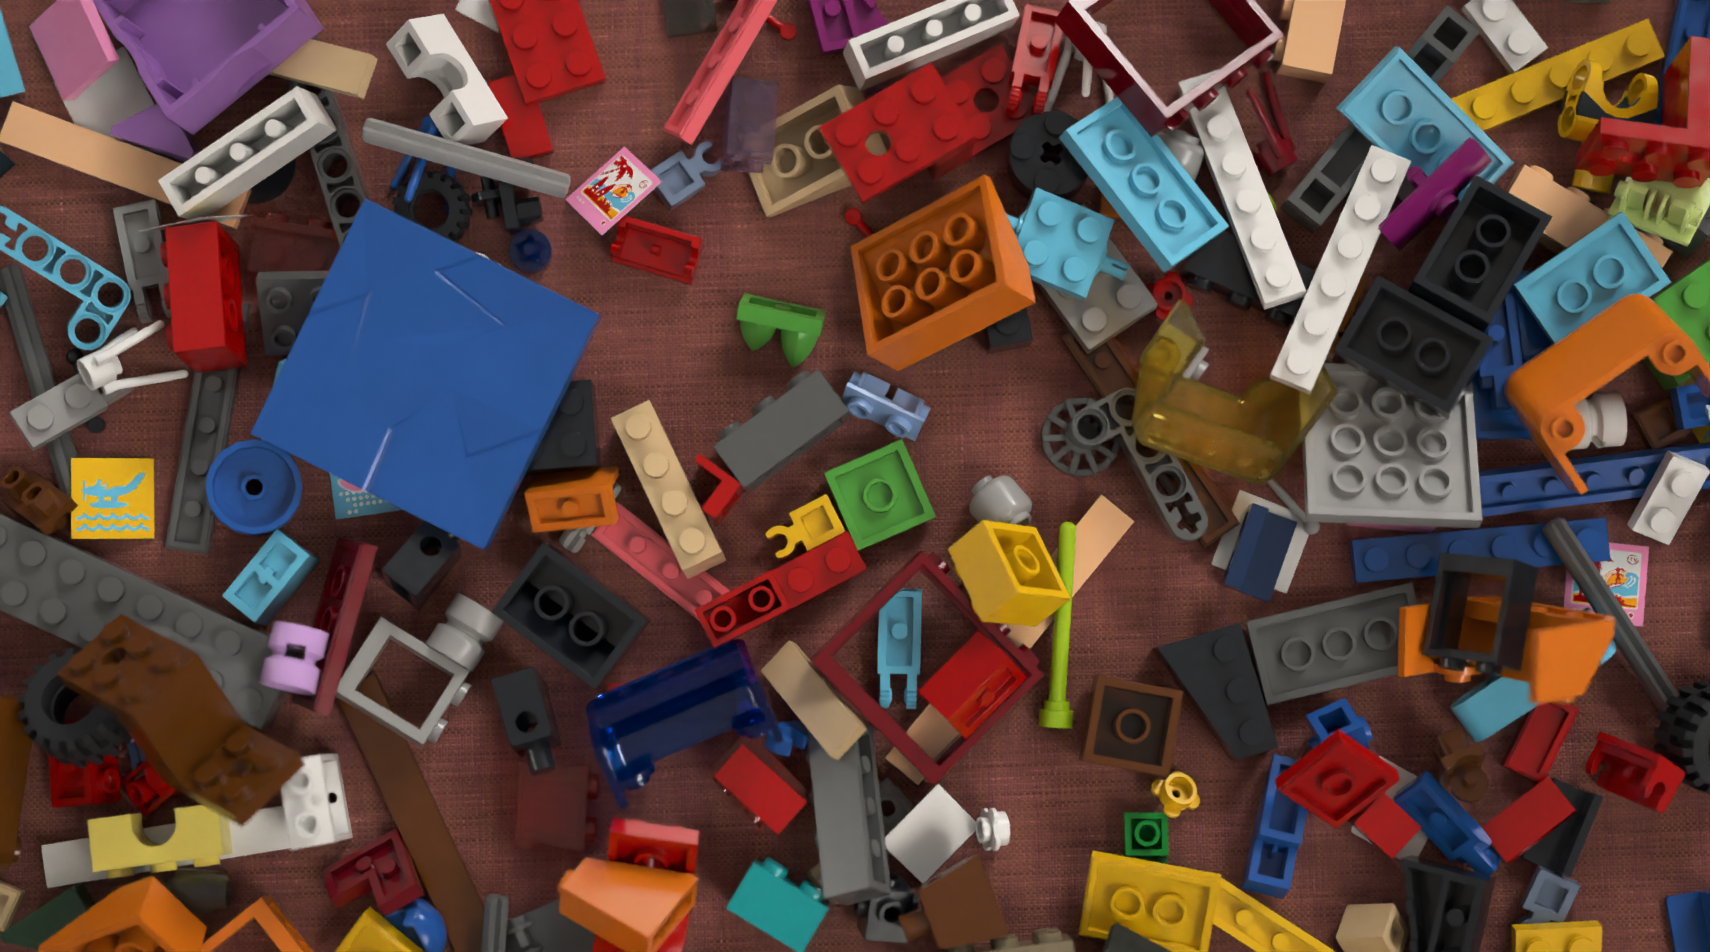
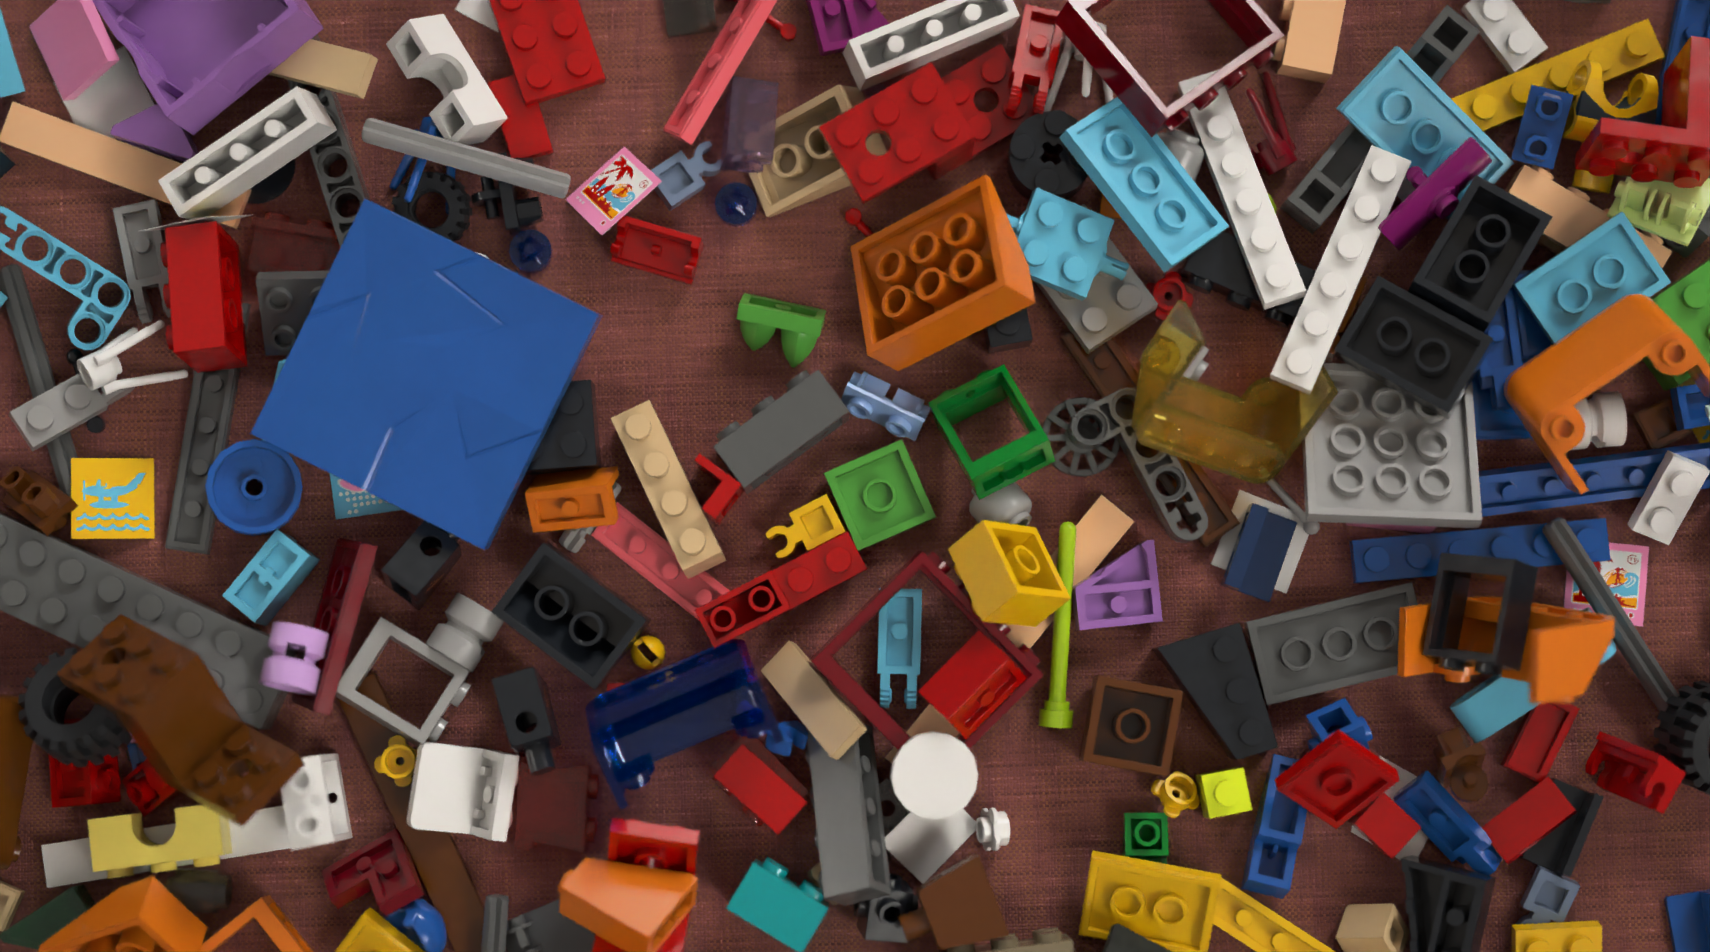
none -> yellow plate [374,735,418,787]
none -> white bracket [406,742,520,842]
none -> yellow hinge [631,635,666,670]
none -> clear blue tile [715,182,757,227]
none -> white tile [890,731,978,820]
none -> green window [928,364,1055,500]
none -> medium lavender wing [1072,540,1163,630]
none -> neon yellow brick [1195,767,1252,819]
none -> blue hips [1511,85,1574,169]

